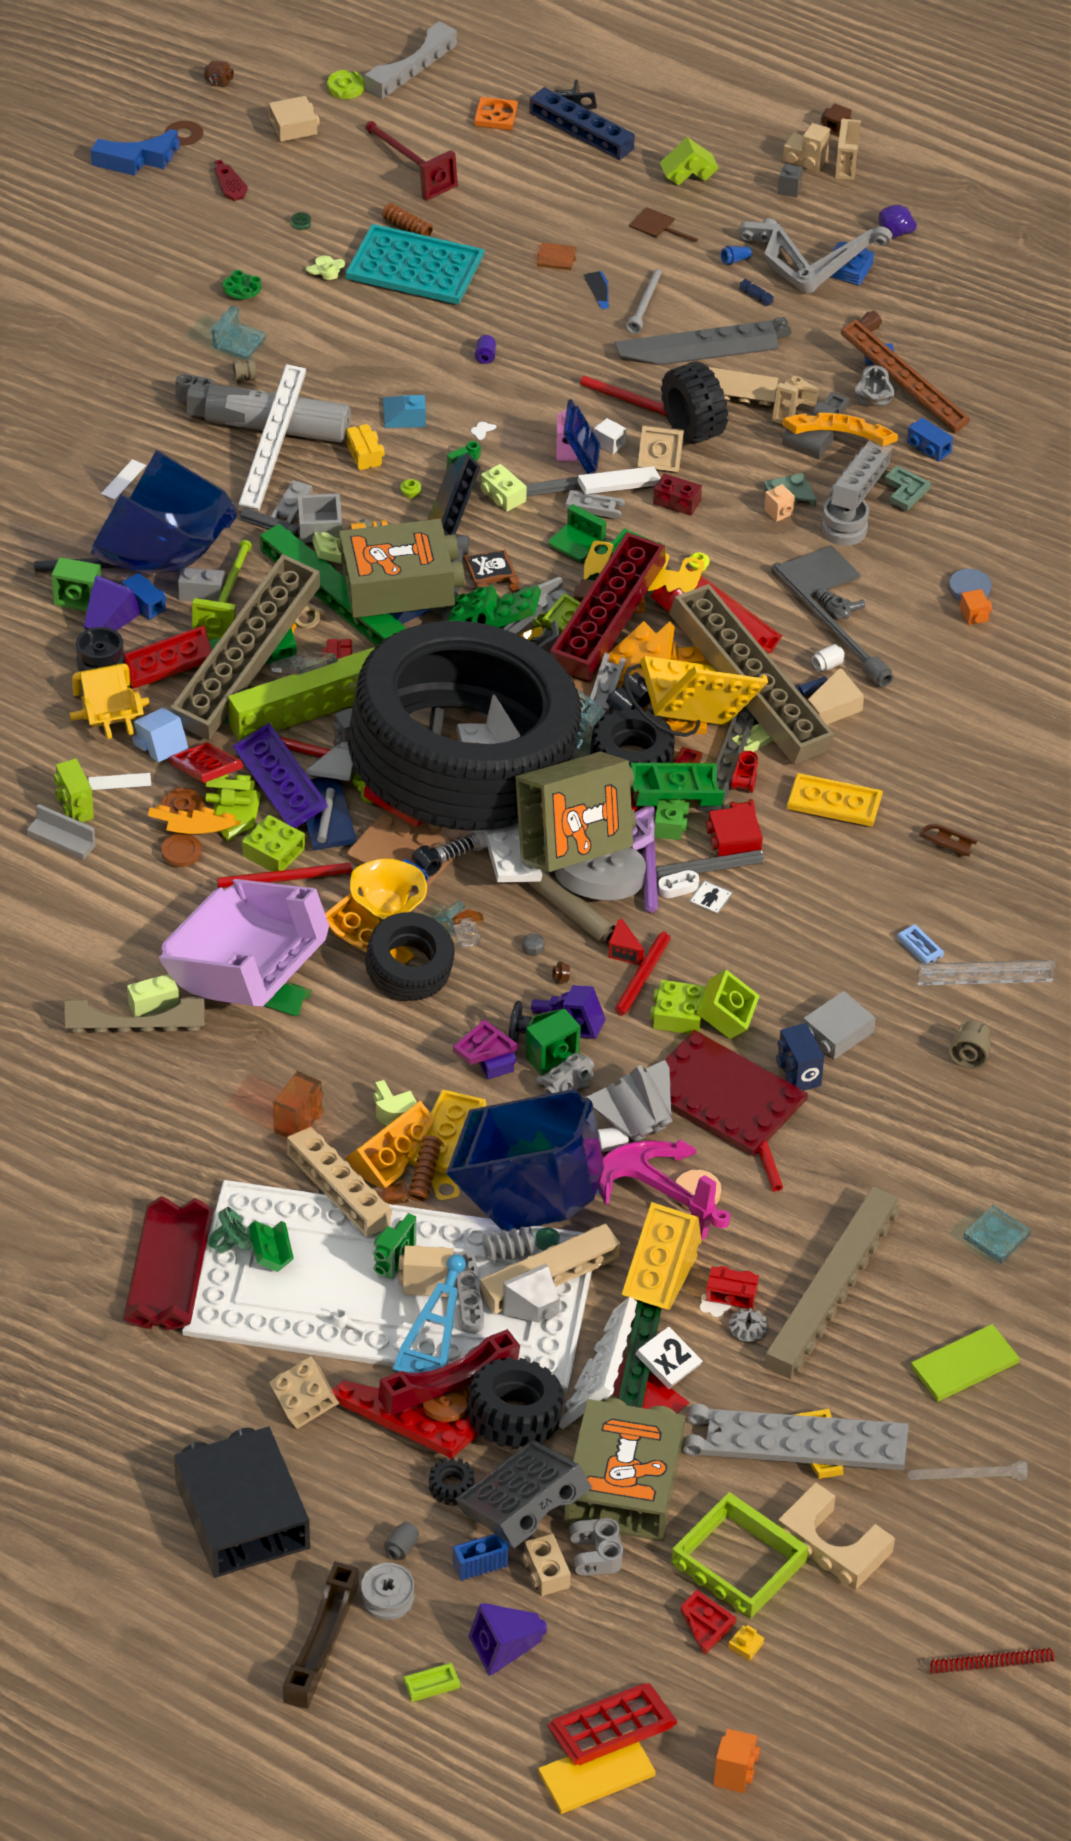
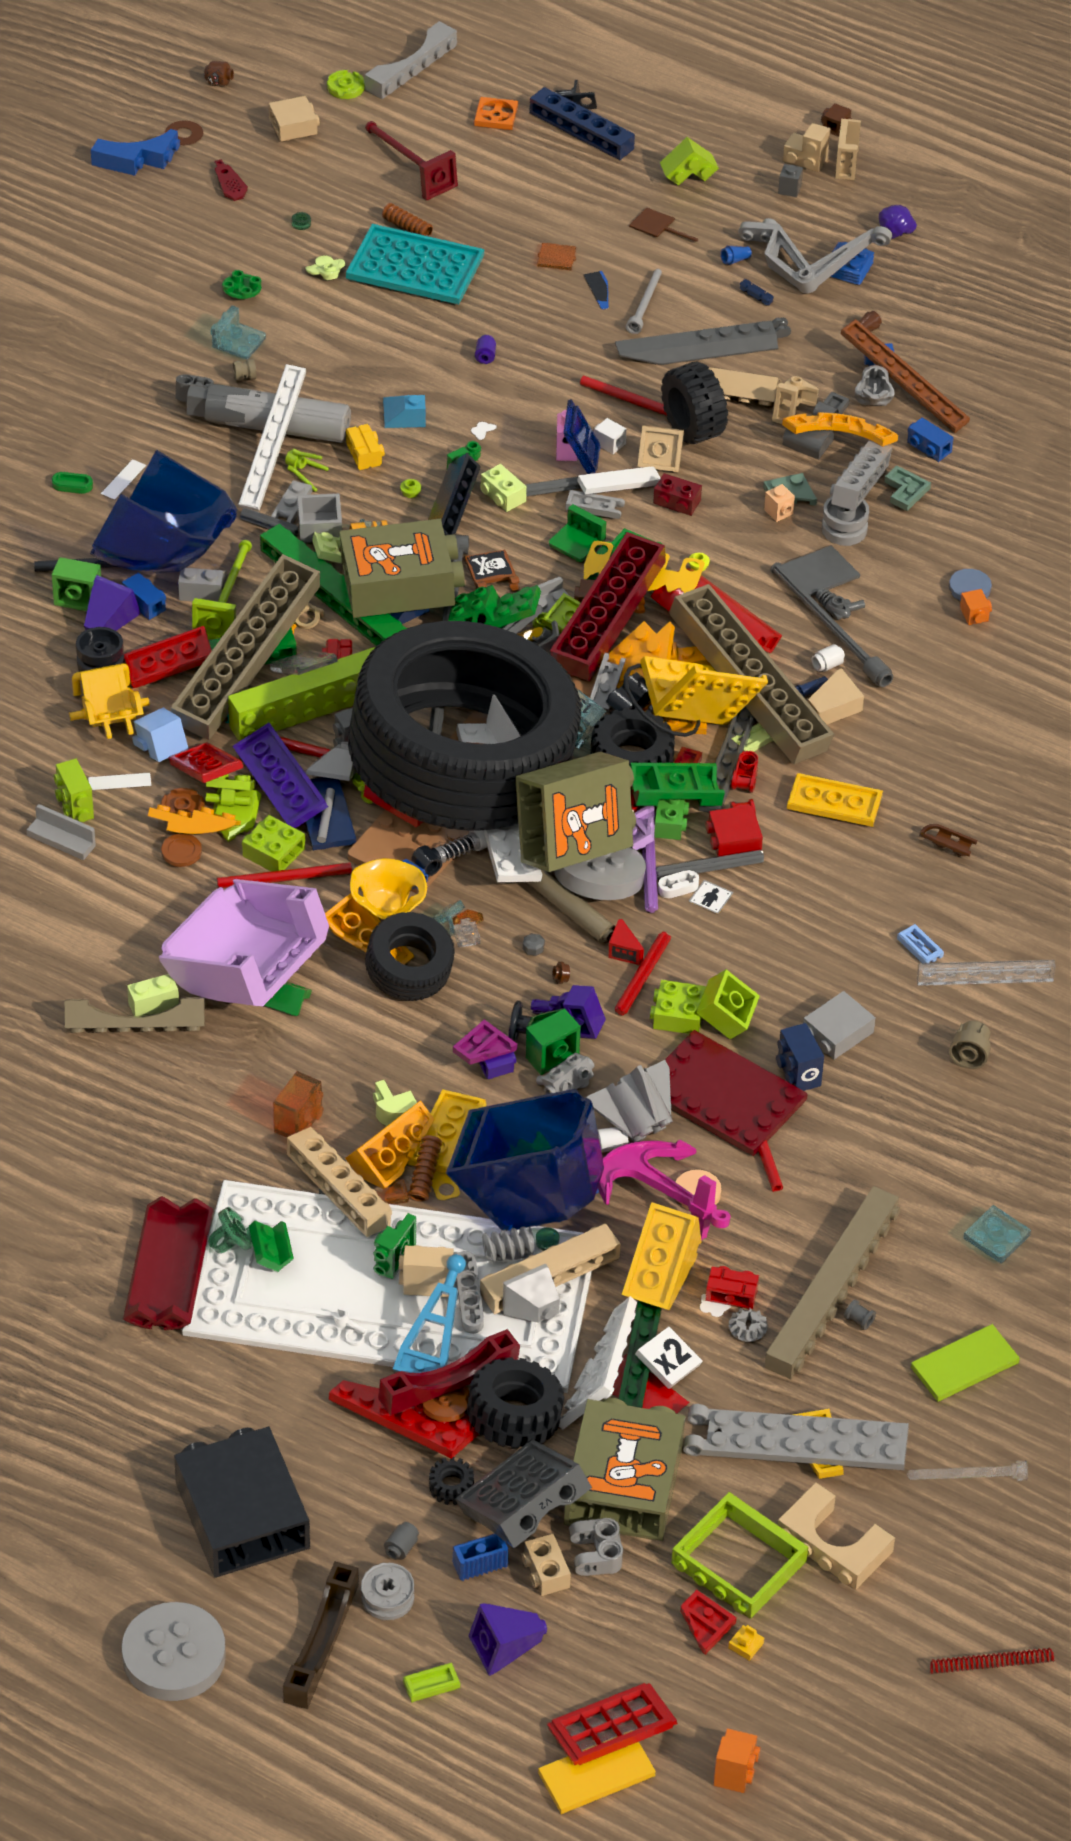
tan brick [269,1356,339,1429] -> none
none -> green tile [52,472,93,494]
none -> light grey brick [122,1602,226,1701]
none -> lime plant [285,449,329,492]
none -> dark grey bush [844,1299,876,1330]

